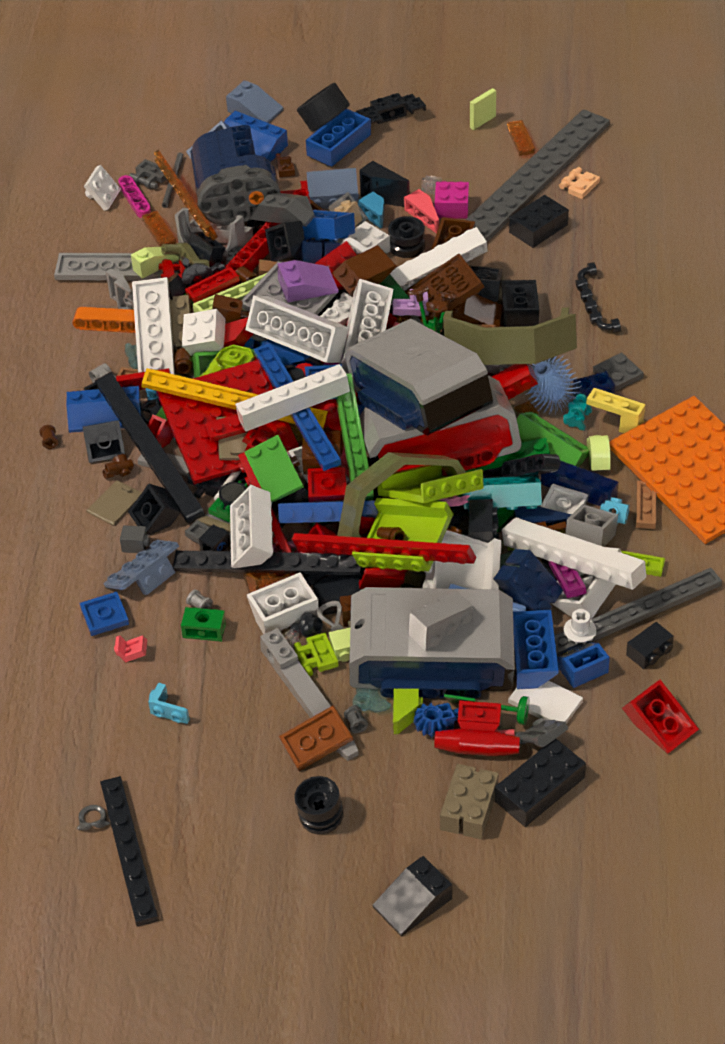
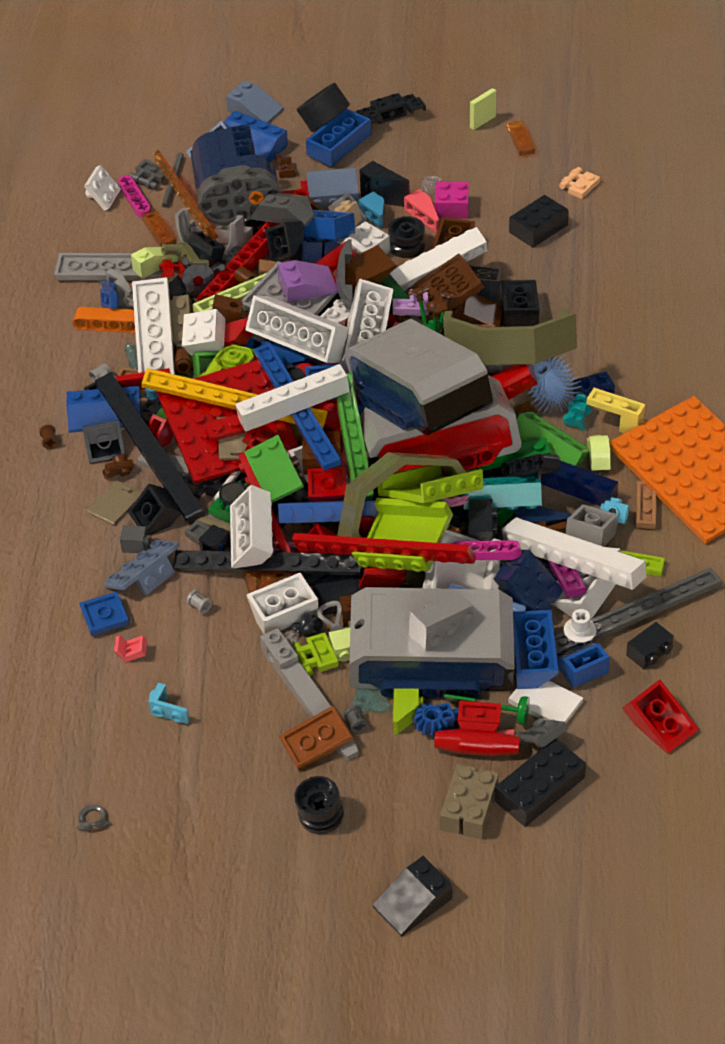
black plate [100,776,158,927] -> none
green brick [181,607,226,642] -> none
red plate [185,267,240,303] -> none
reddish brown cone [377,527,405,541] -> none
dark grey plate [466,109,610,242] -> none
white plate [540,484,588,514] -> none
black bar [575,262,621,333] -> none
dark grey plate [593,352,644,392] -> none
none -> blue plate [99,281,119,309]
none -> dark grey slope [336,239,352,309]
none -> dark pink beam [451,540,522,560]

